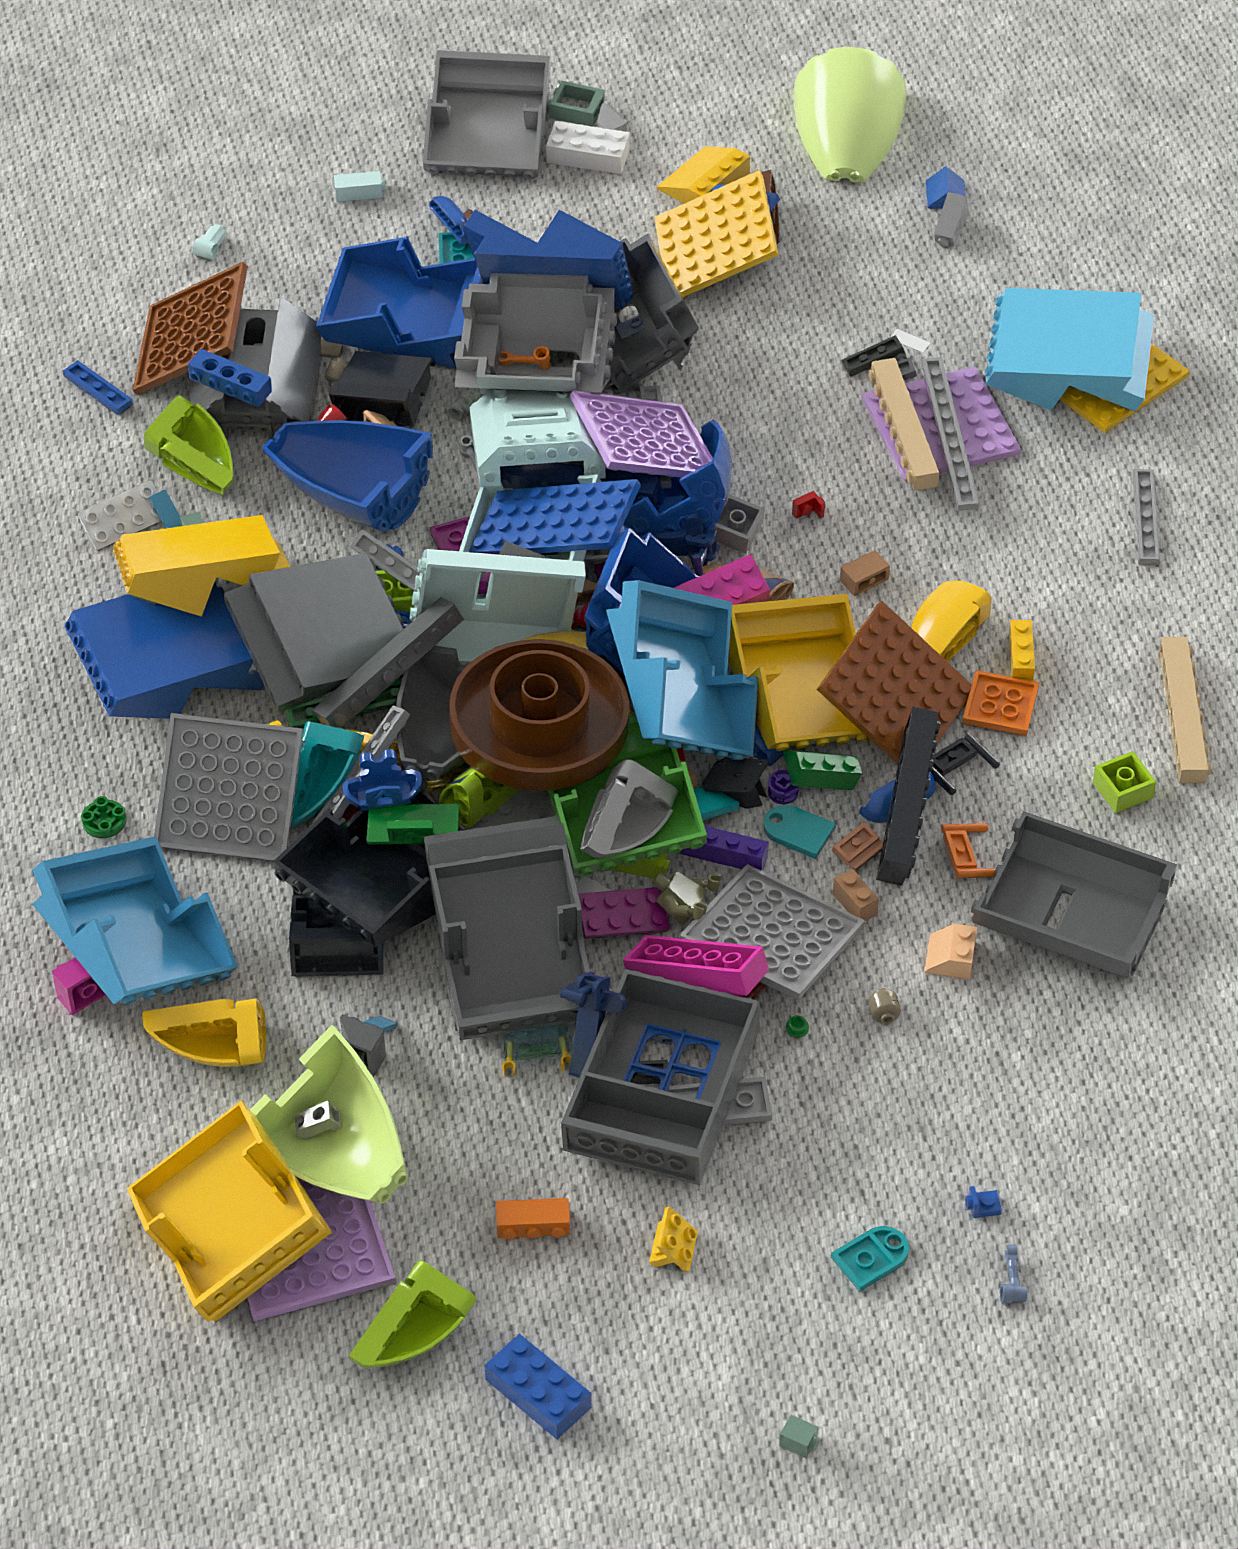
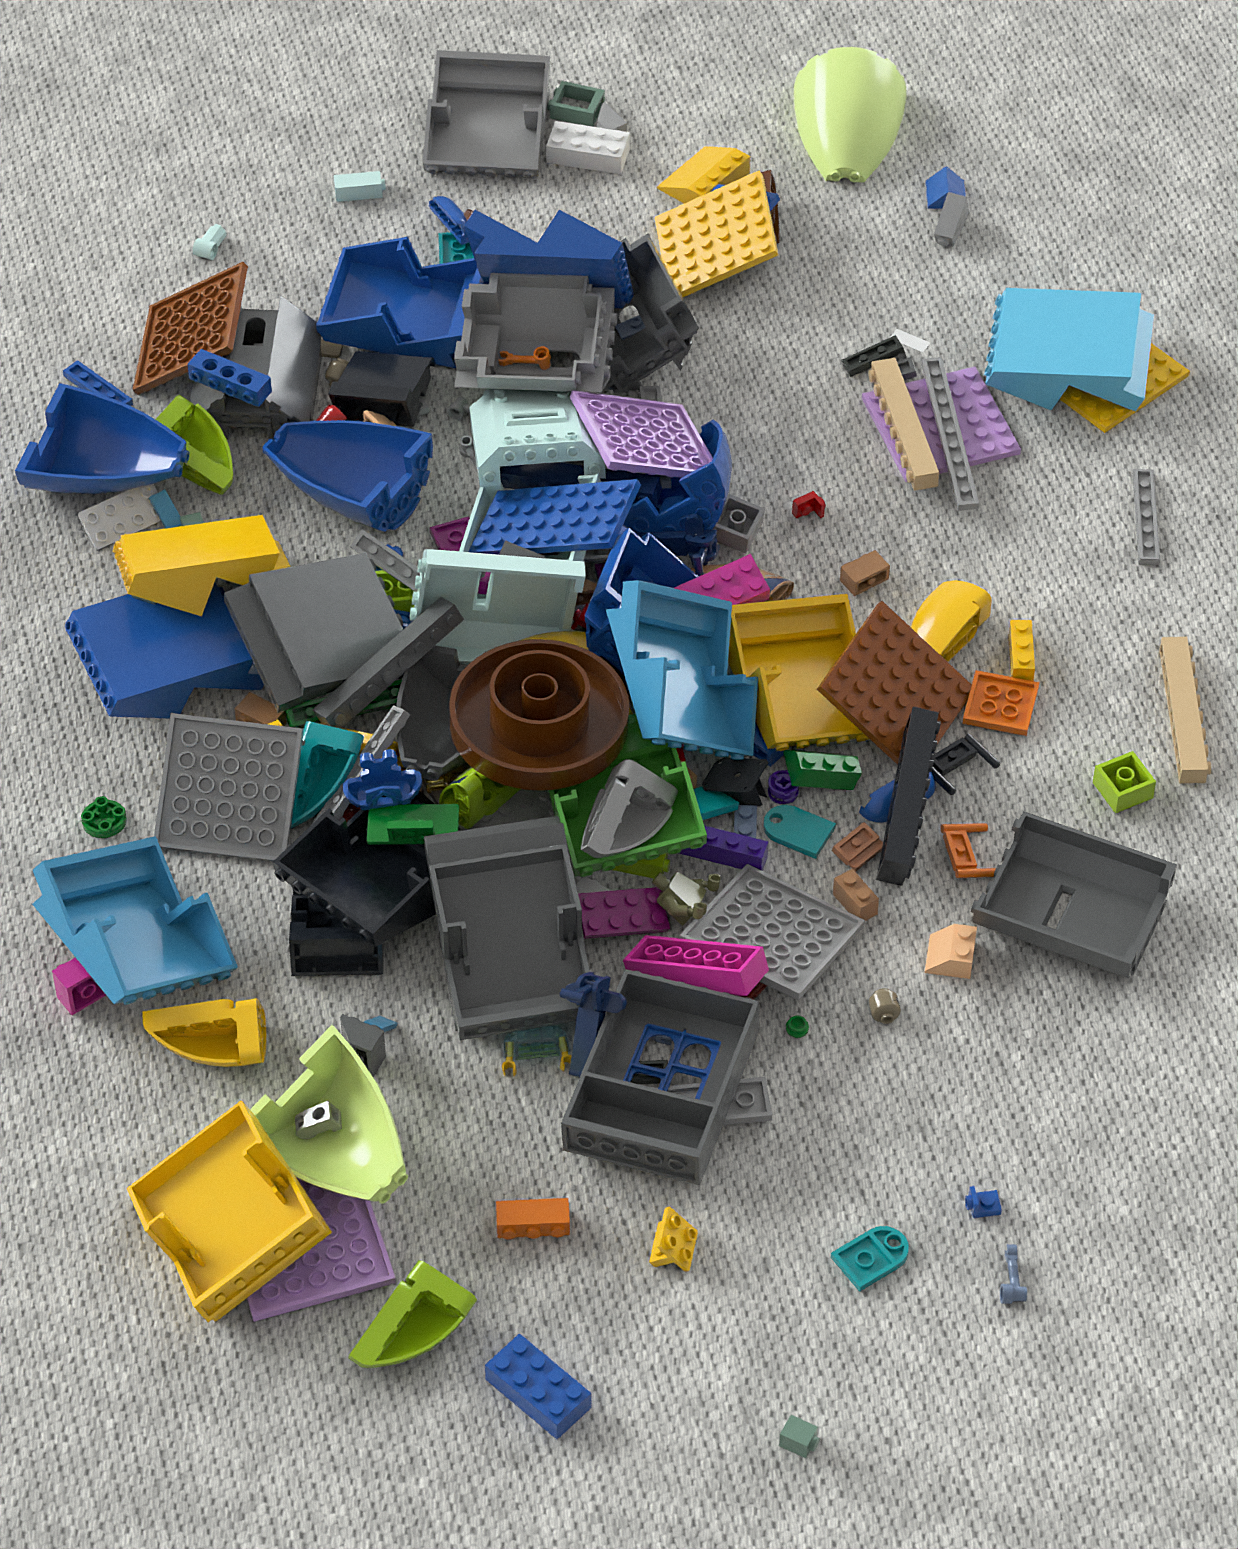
none -> blue panel [15,383,190,494]
none -> medium nougat brick [235,692,287,726]
none -> sand blue plate [734,805,757,838]

